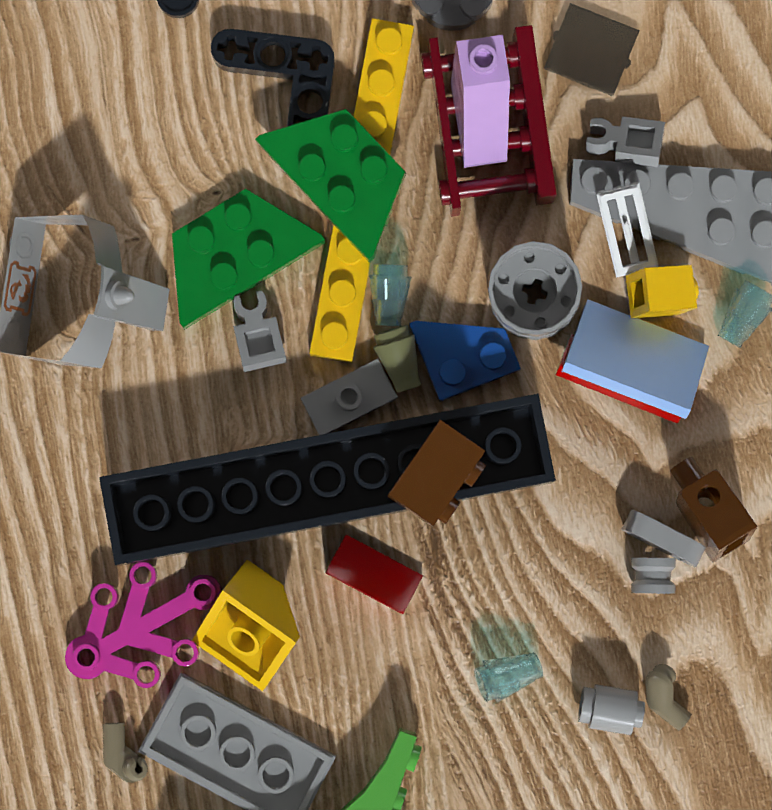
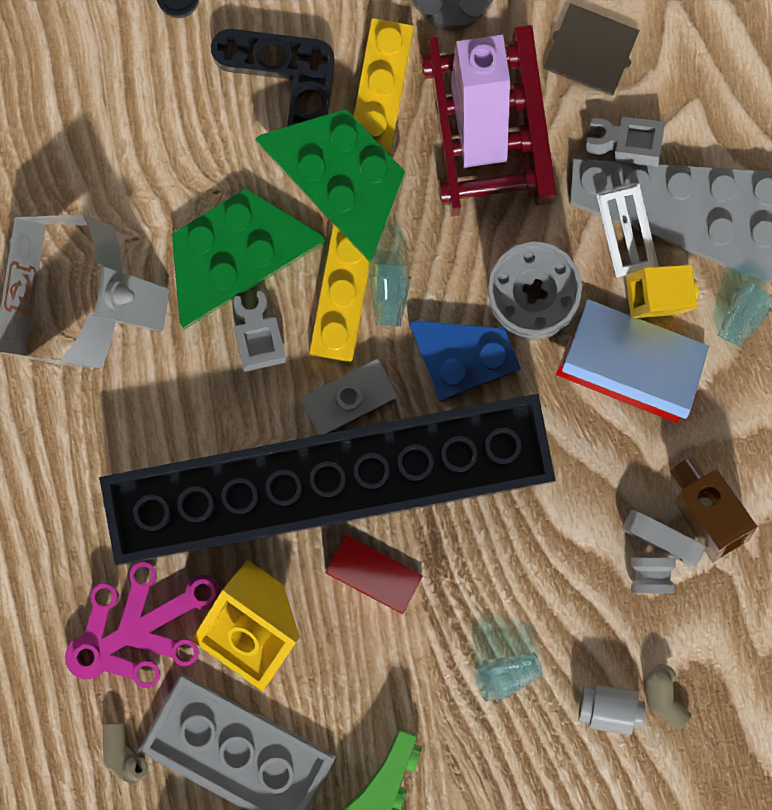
olive cone [373,325,421,392] -> none
reddish brown brick [388,420,486,527] -> none

